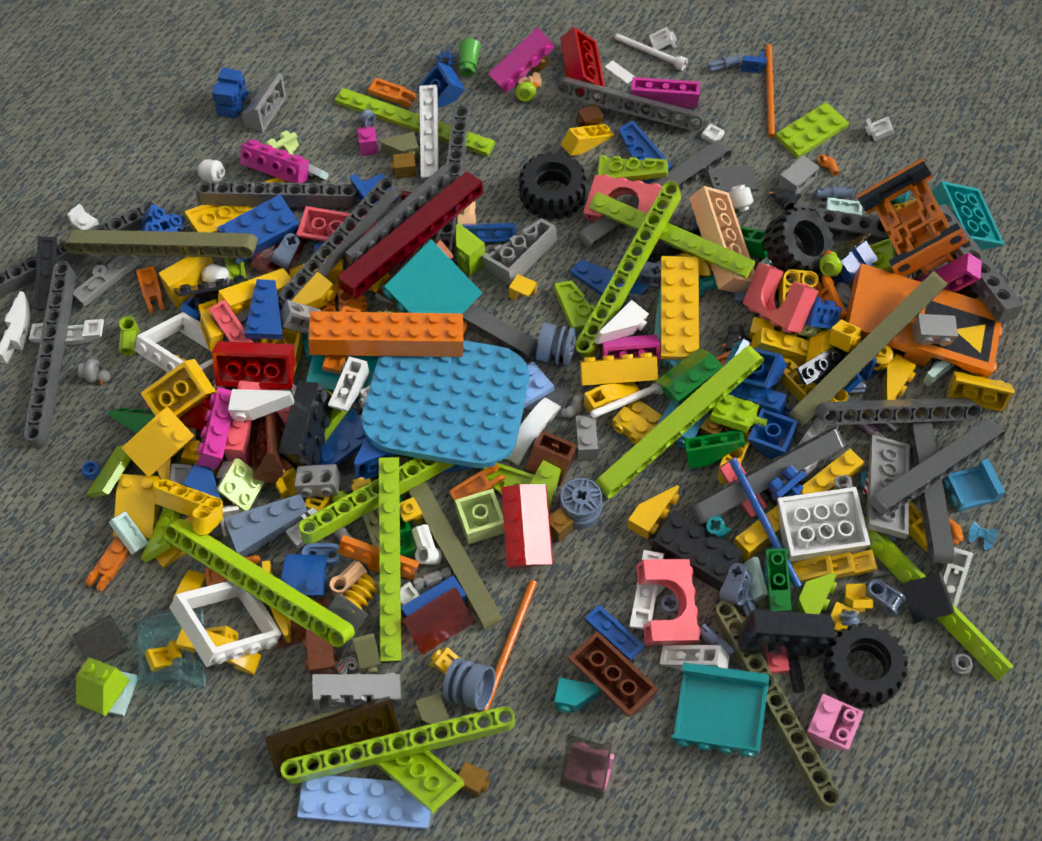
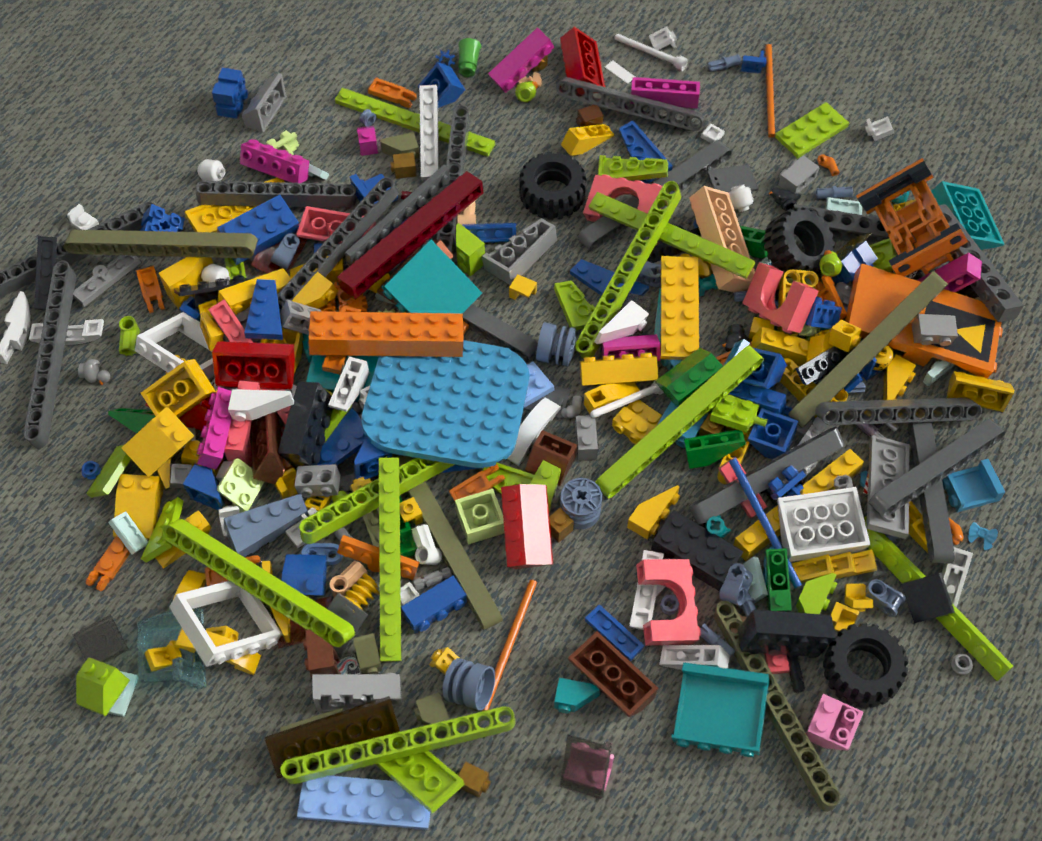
yellow beam [153,479,223,535] -> none
clear red piece [402,587,474,655] -> none
sand blue bush [840,610,860,626] -> none

